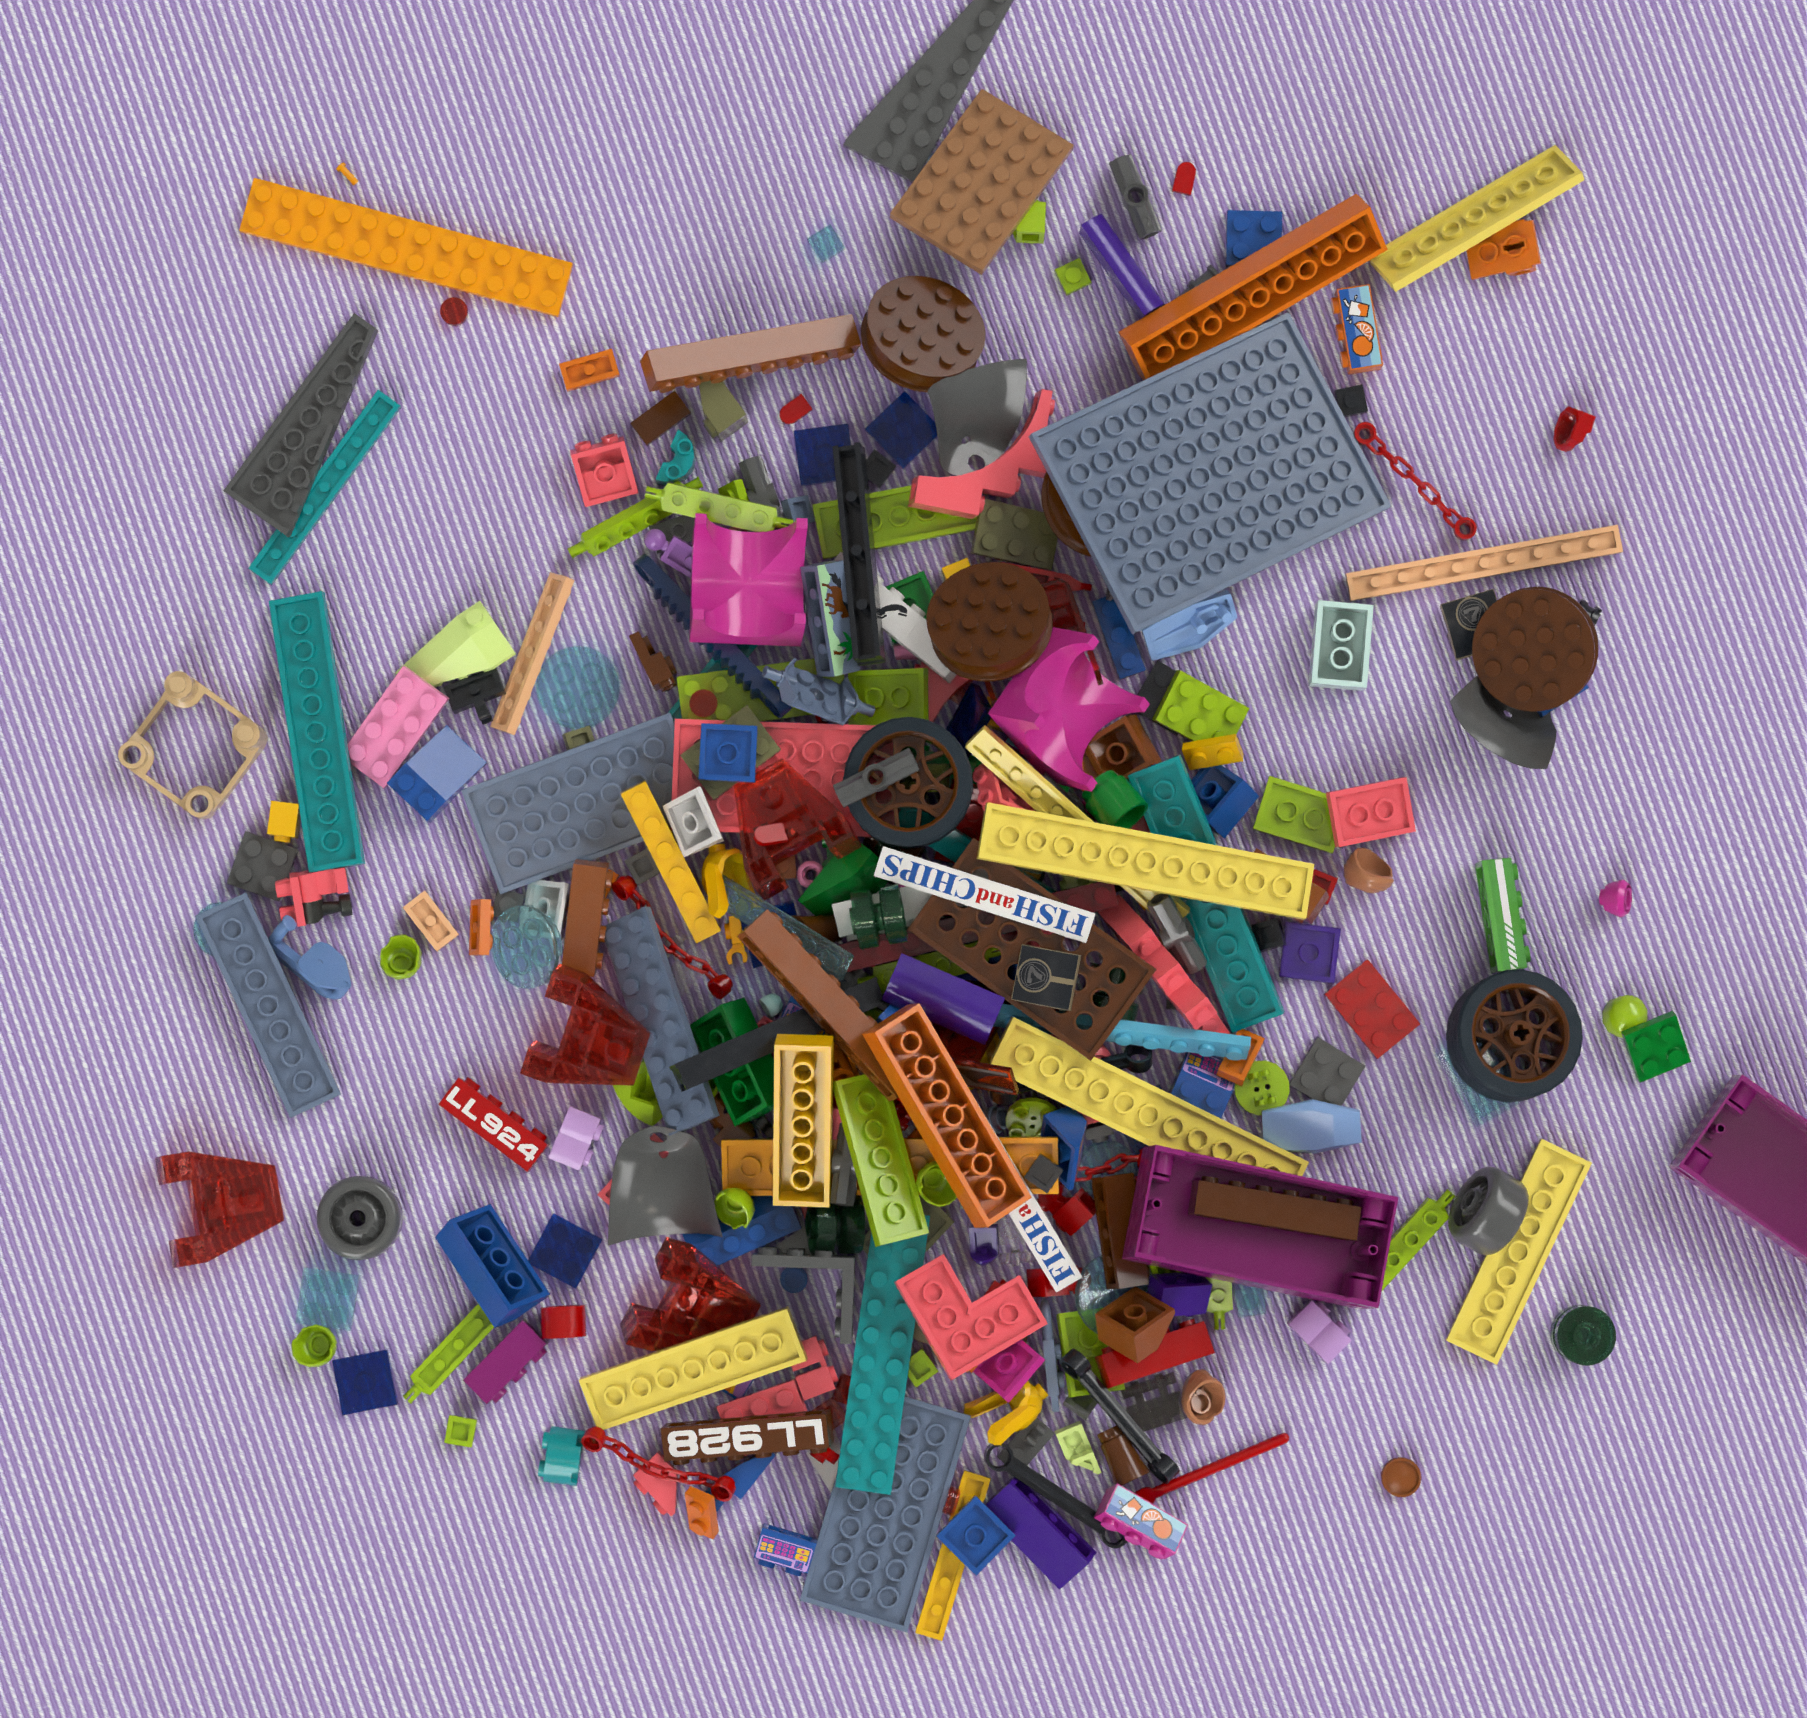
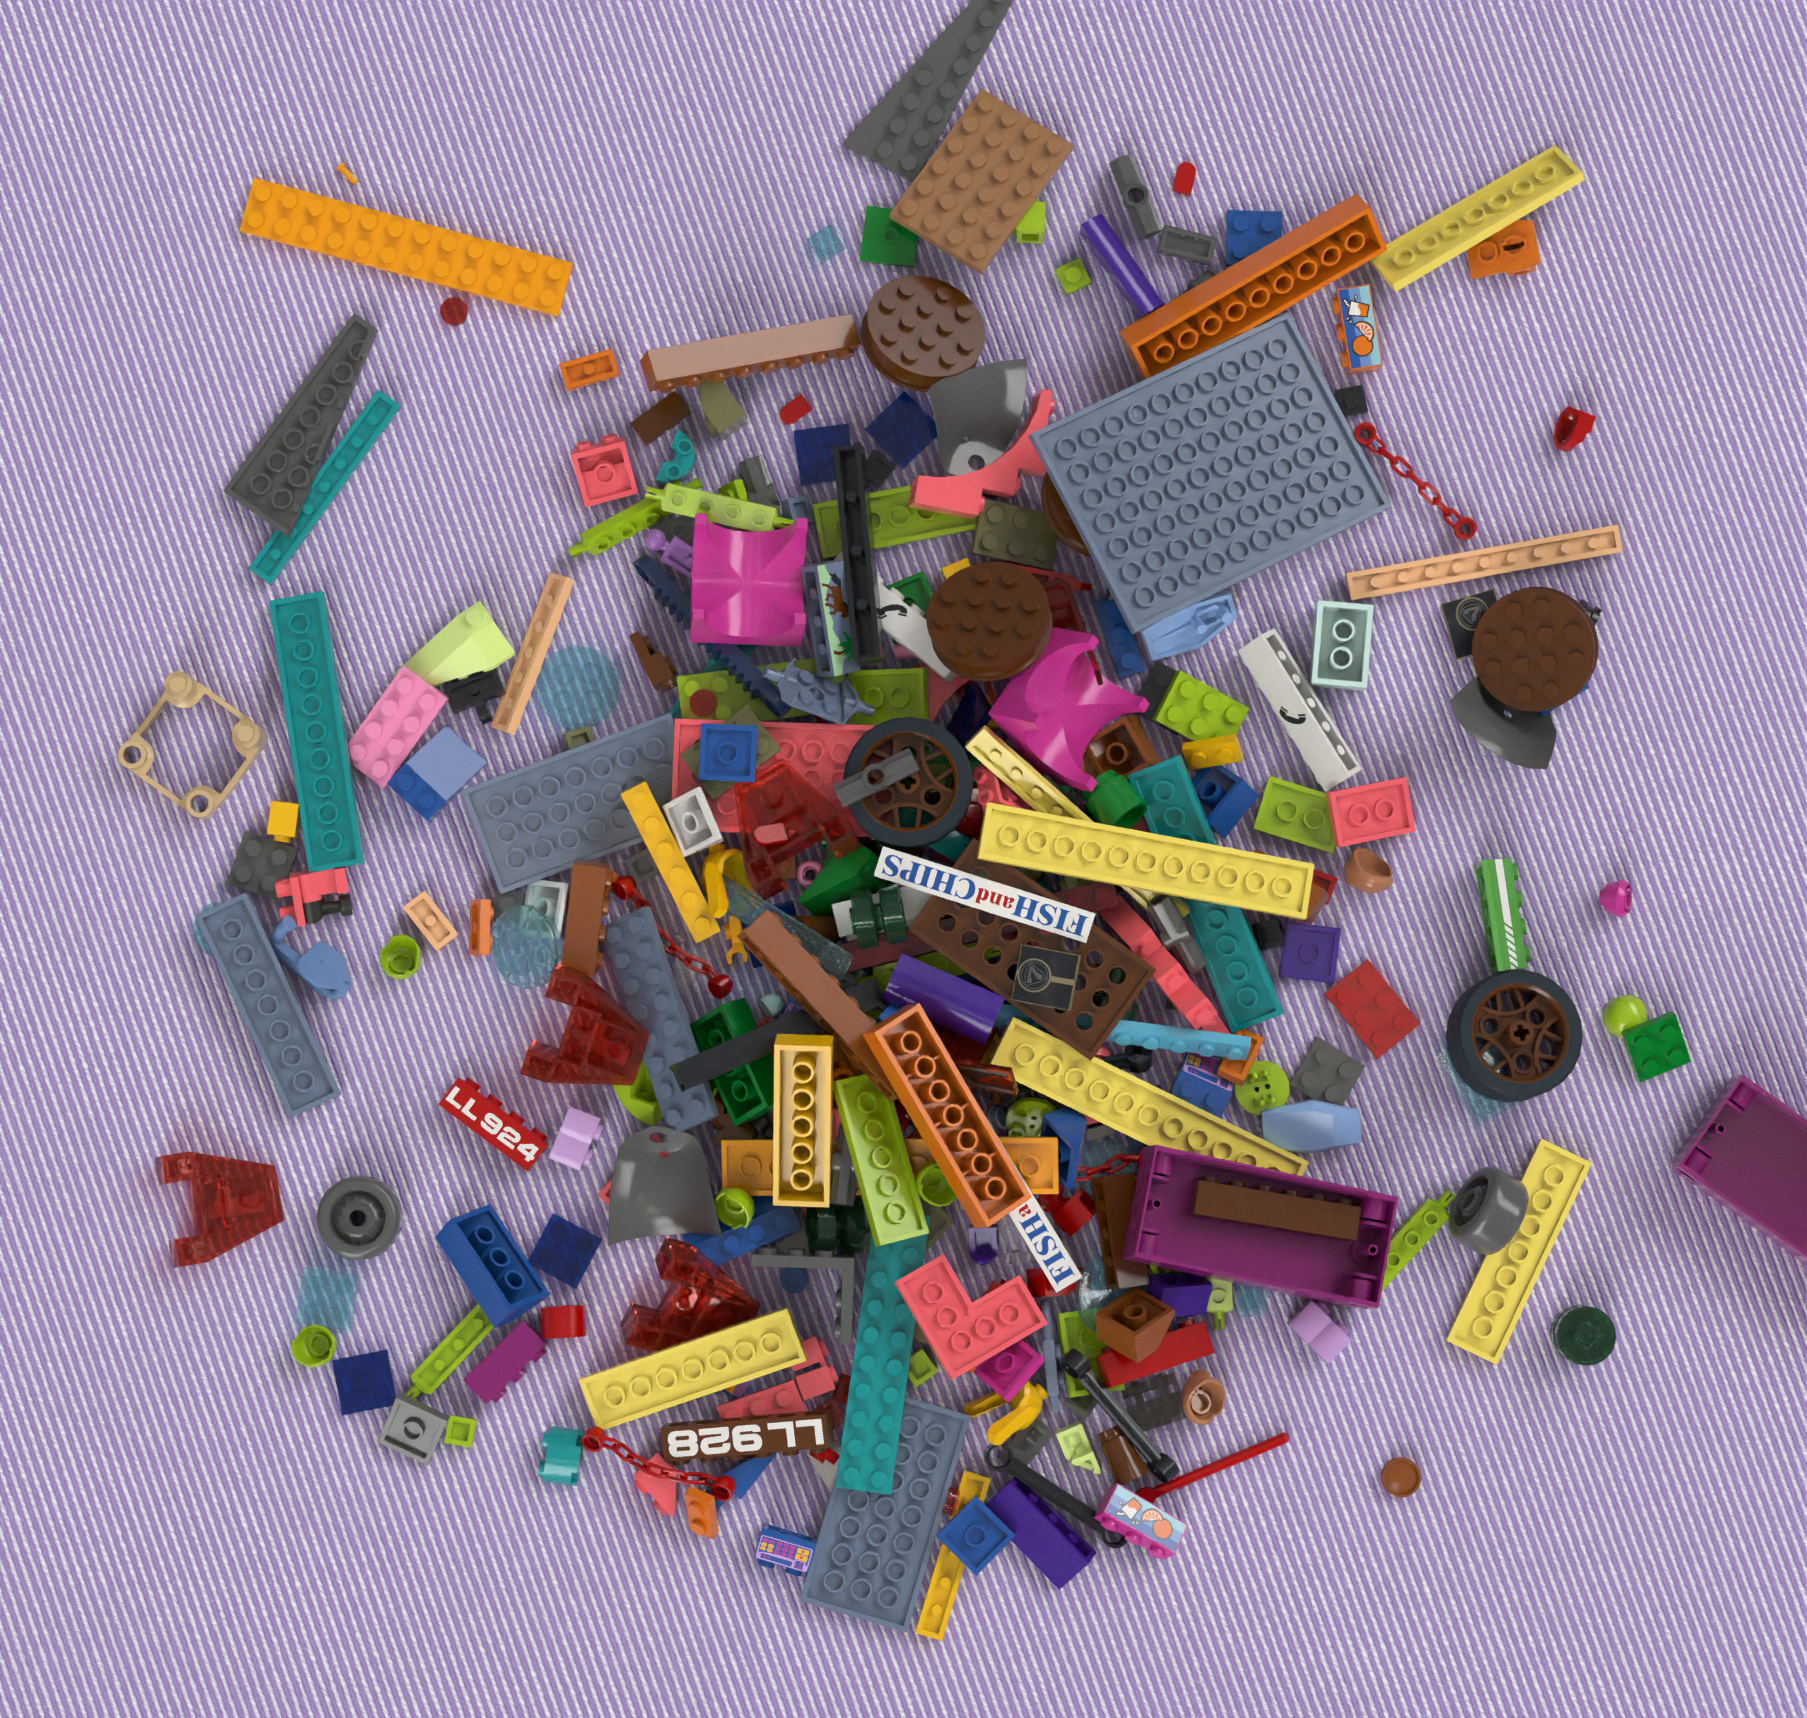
black plate [1024,1153,1064,1193] -> none
none -> plate [377,1393,450,1465]
none -> green plate [860,206,918,268]
none -> dark grey plate [1157,225,1217,266]
none -> white brick [1238,628,1362,792]

